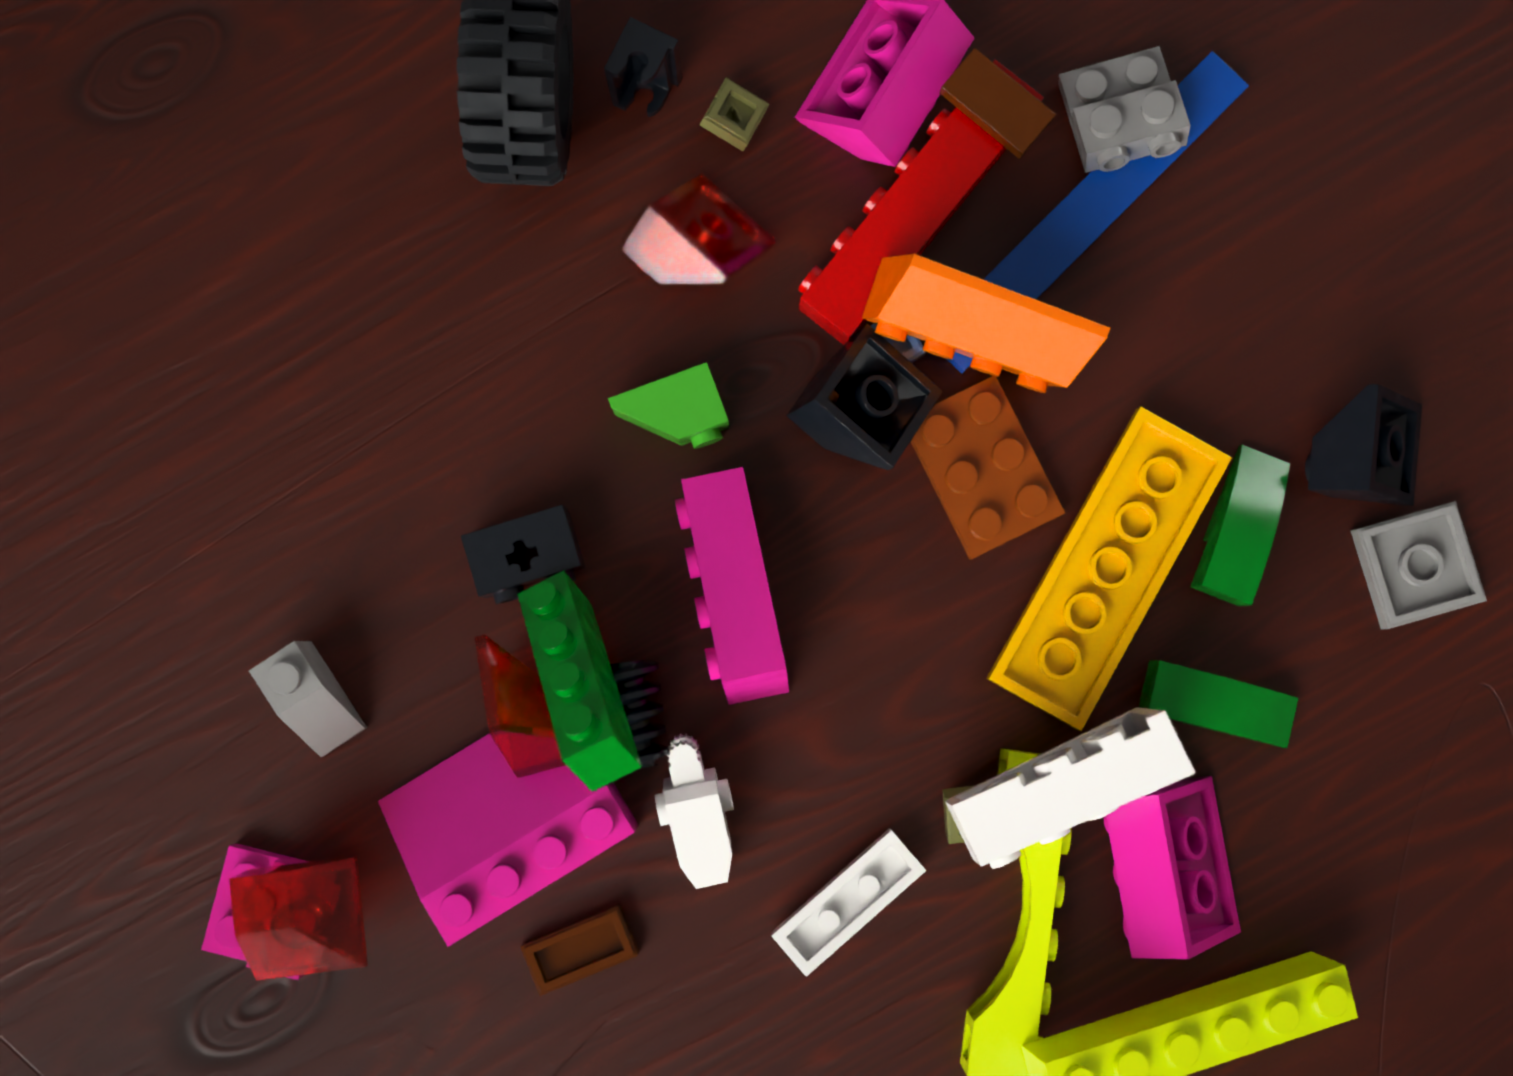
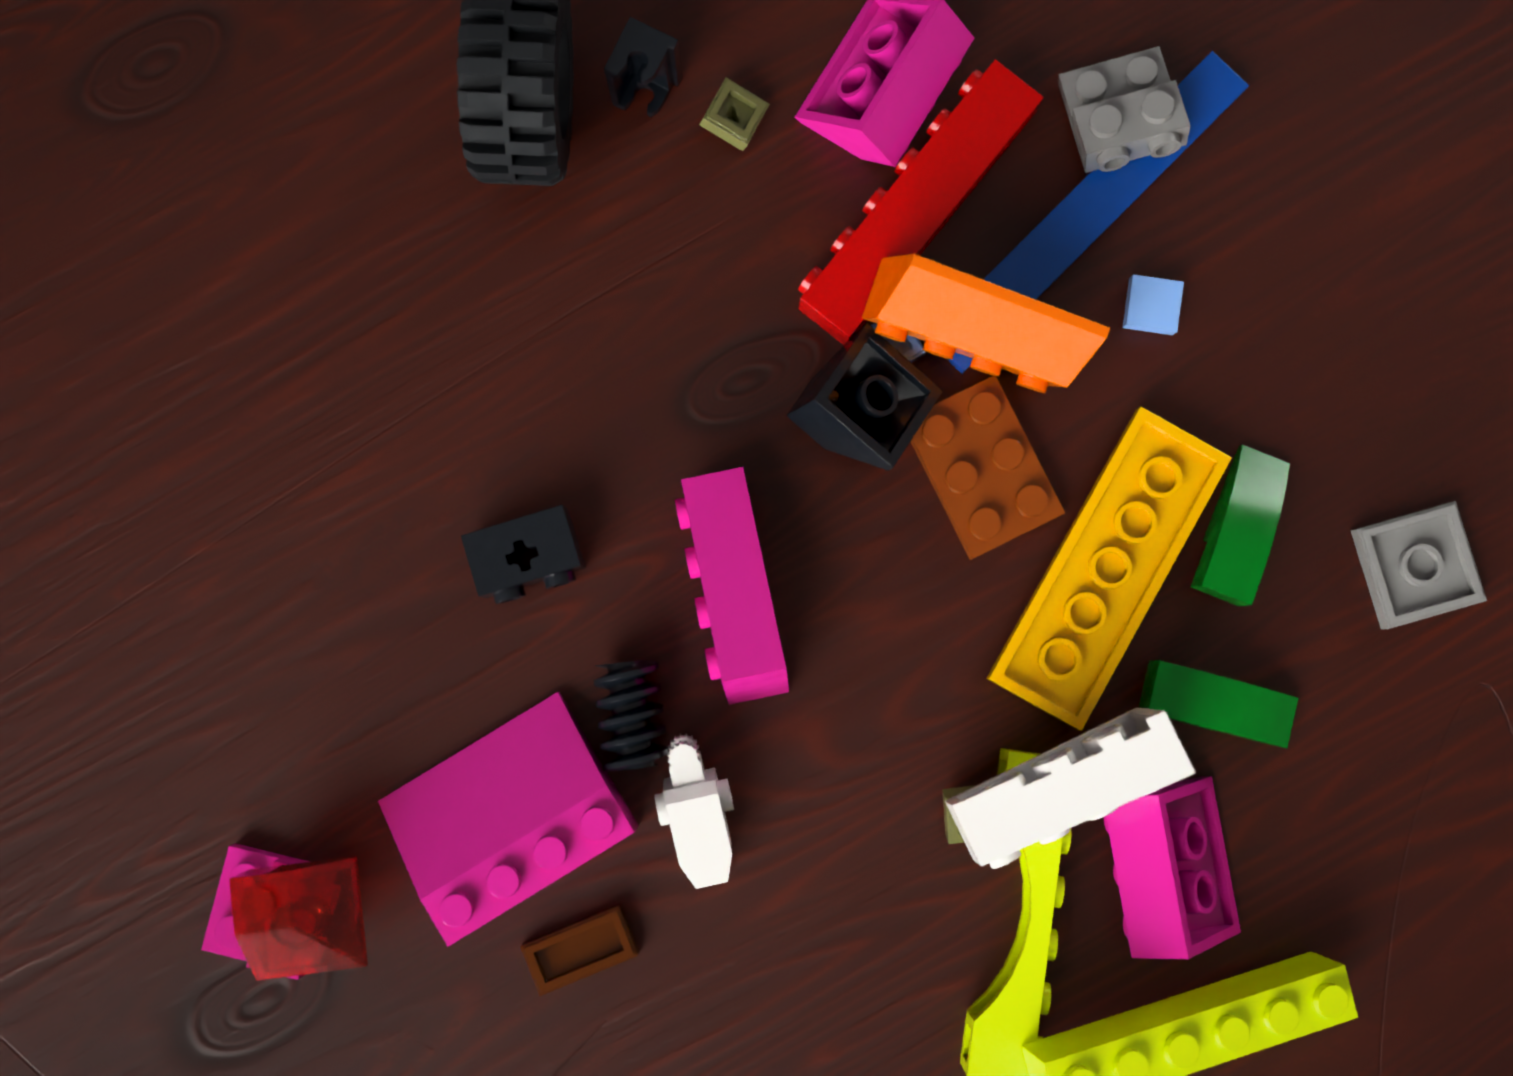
light grey slope [249,641,367,757] -> none
clear red slope [475,635,566,778] -> none
green brick [517,570,642,792] -> none
bright green slope [608,362,729,449] -> none
clear red slope [621,174,777,284] -> none
white plate [771,828,926,977] -> none
reddish brown tile [939,48,1056,159] -> none
black slope [1305,384,1422,506] -> none
none -> light blue tile [1122,274,1184,336]

